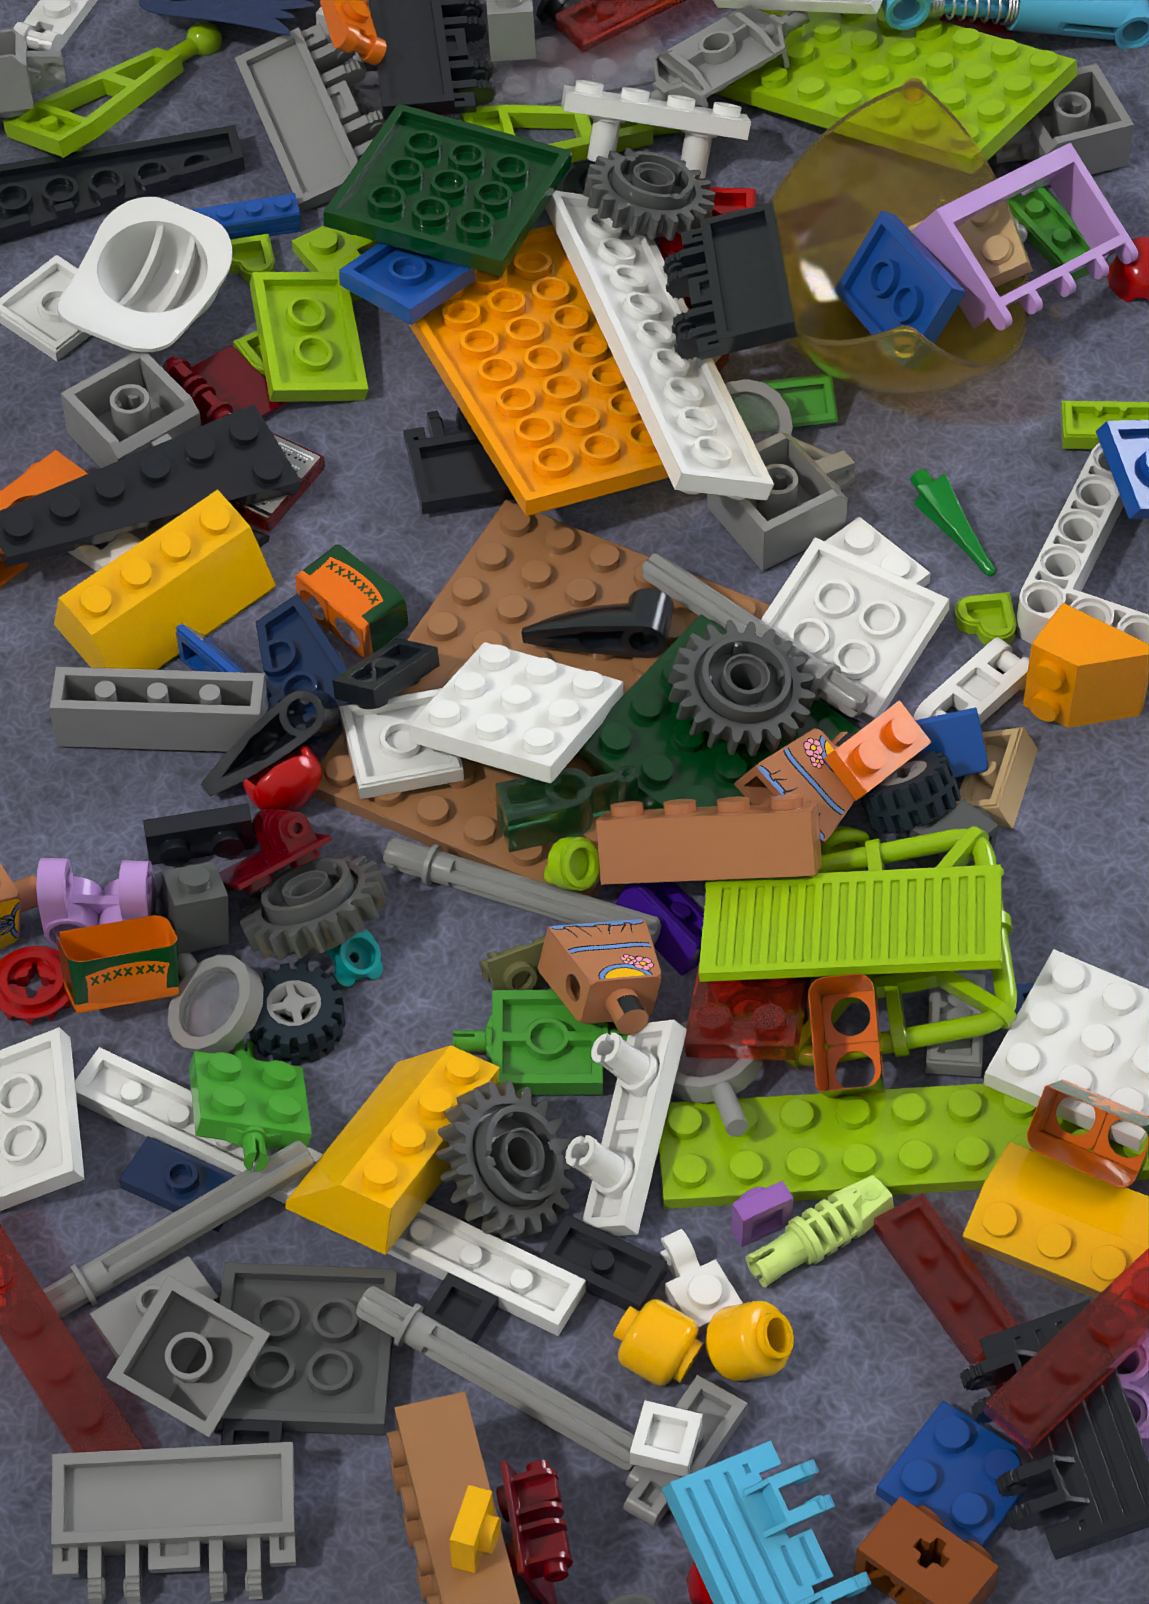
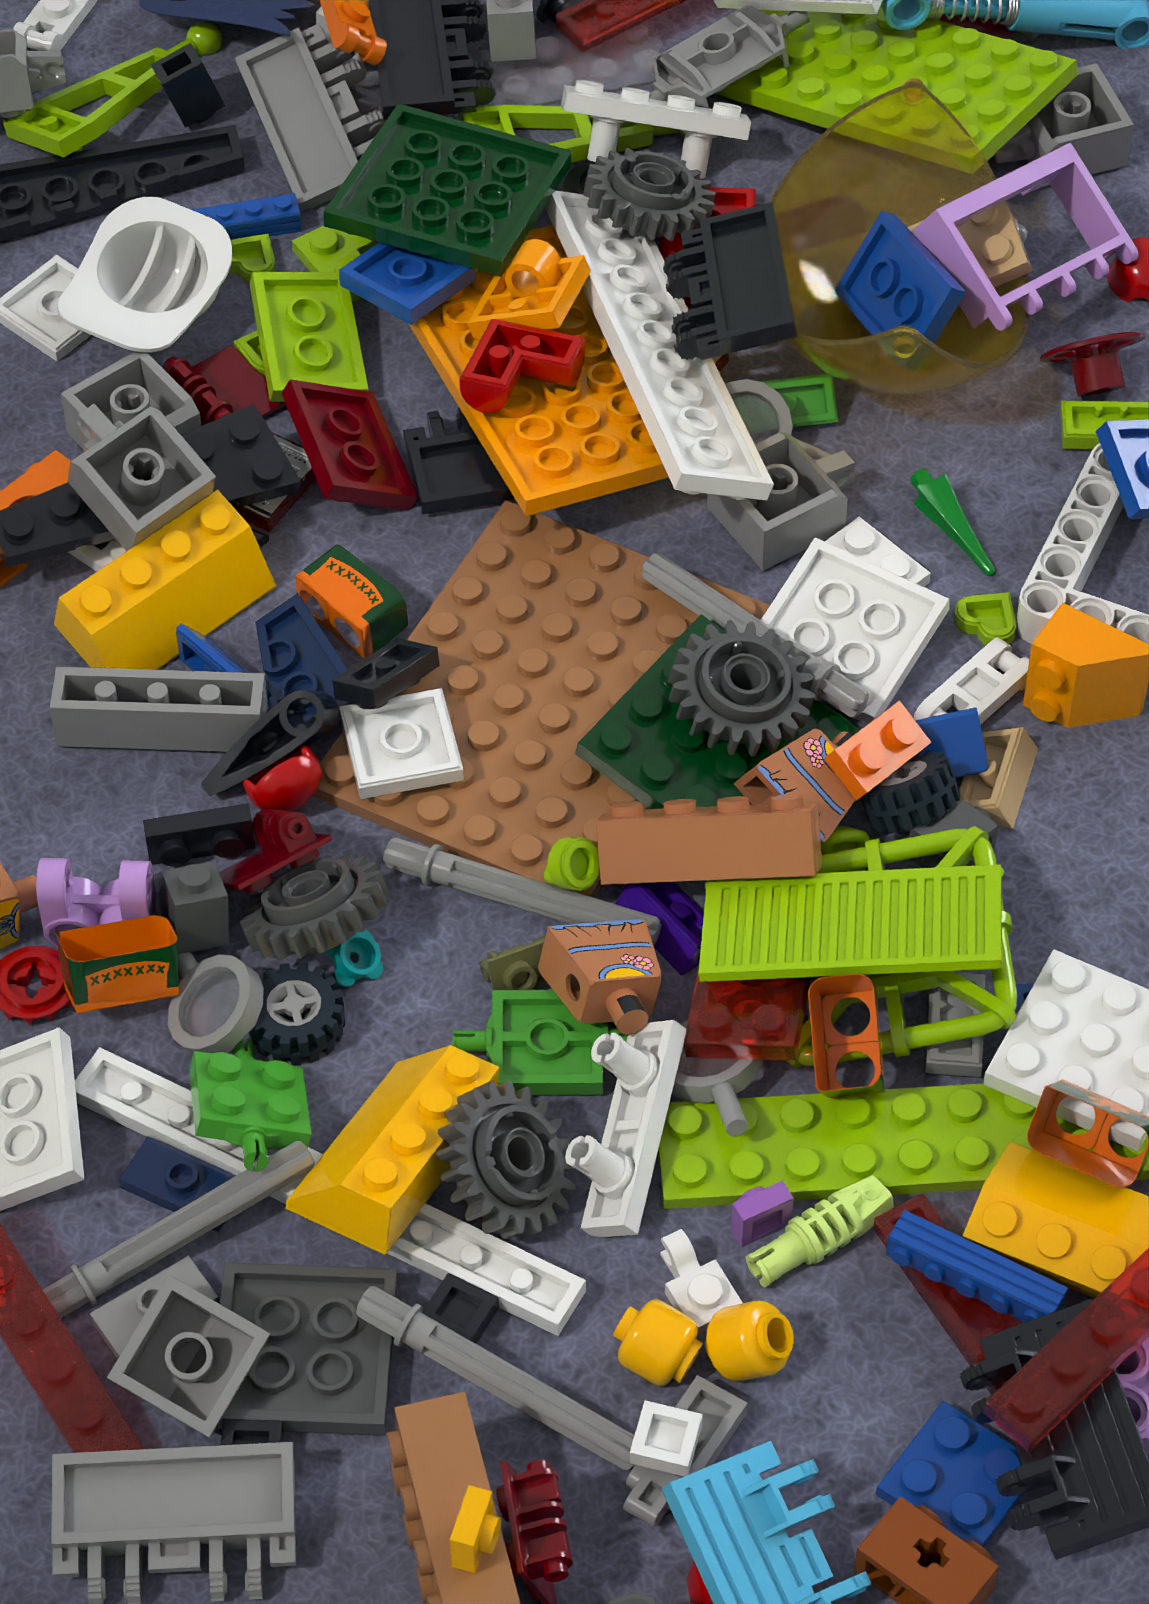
white plate [409,642,623,784] -> none
clear green piece [495,765,638,853] -> none
black piece [521,588,674,658] -> none
black plate [539,1214,667,1311] -> none
bright green tile [1007,186,1108,280] -> none
none -> light grey hinge [67,404,216,551]
none -> black brick [151,43,225,128]
none -> dark red plate [281,379,418,511]
none -> red brick [459,319,585,413]
none -> light orange plate [467,239,591,339]
none -> blue piece [886,1210,1068,1323]
none -> dark red wheel [1040,332,1145,397]

